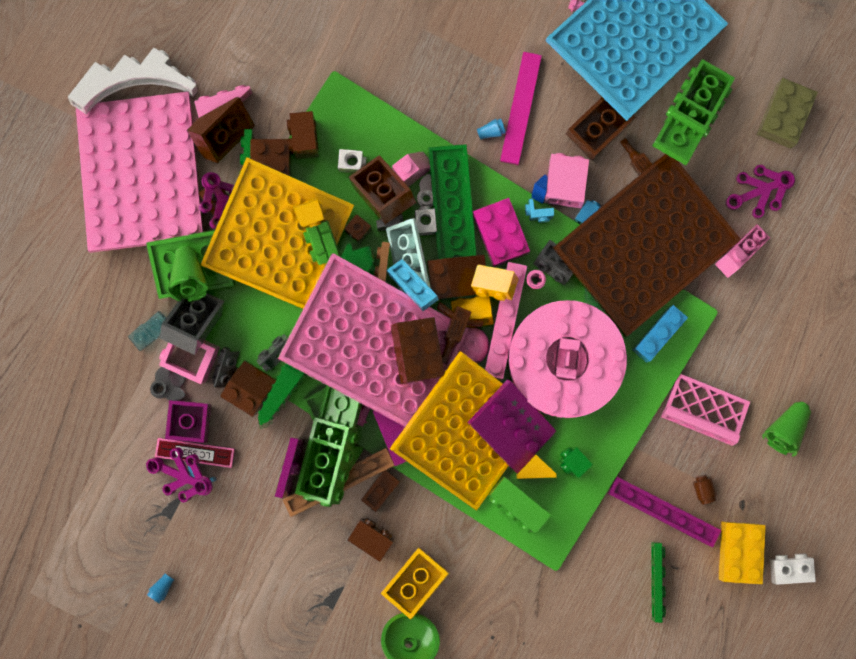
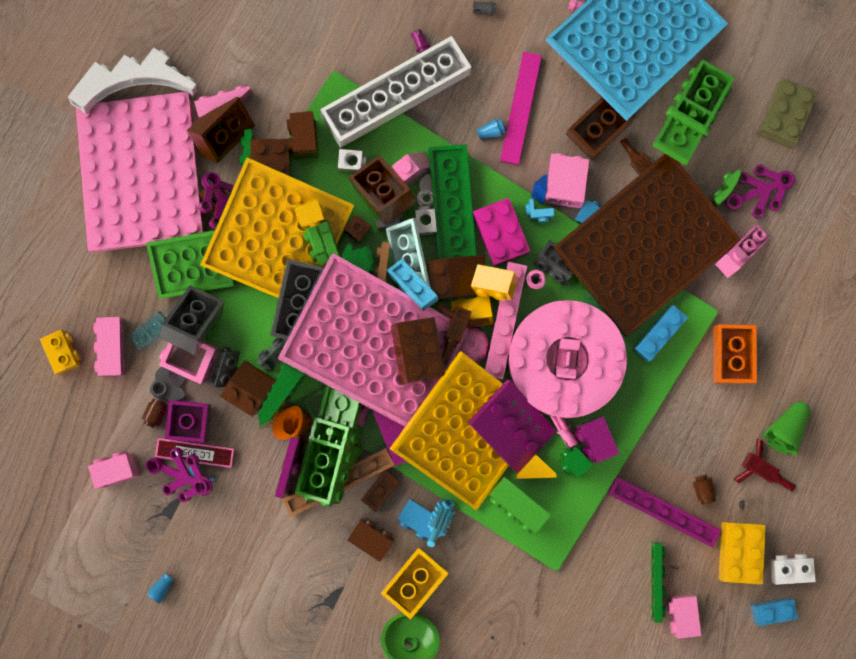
bright green cone [168,246,208,302] -> none
bright pink fence [661,374,750,446] -> none
none -> yellow brick [40,329,81,375]
none -> bright pink brick [88,451,141,489]
none -> bright pink brick [94,317,125,377]
none -> reddish brown brick [141,398,167,428]
none -> dark grey wedge [270,258,325,339]
none -> orange piece [272,406,313,440]
none -> white brick [320,36,472,148]
none -> dark azure brick [397,499,434,541]
none -> magenta pin [411,29,430,54]
none -> medium azure piece [427,498,456,547]
none -> dark grey pin [473,1,496,16]
none -> bright pink axle [550,416,578,447]
none -> magenta brick [574,417,619,463]
none -> bright pink brick [668,594,701,639]
none -> bright green slope [711,170,741,207]
none -> orange brick [713,324,757,384]
none -> dark red piece [733,439,796,492]
none -> dark azure brick [750,597,798,626]

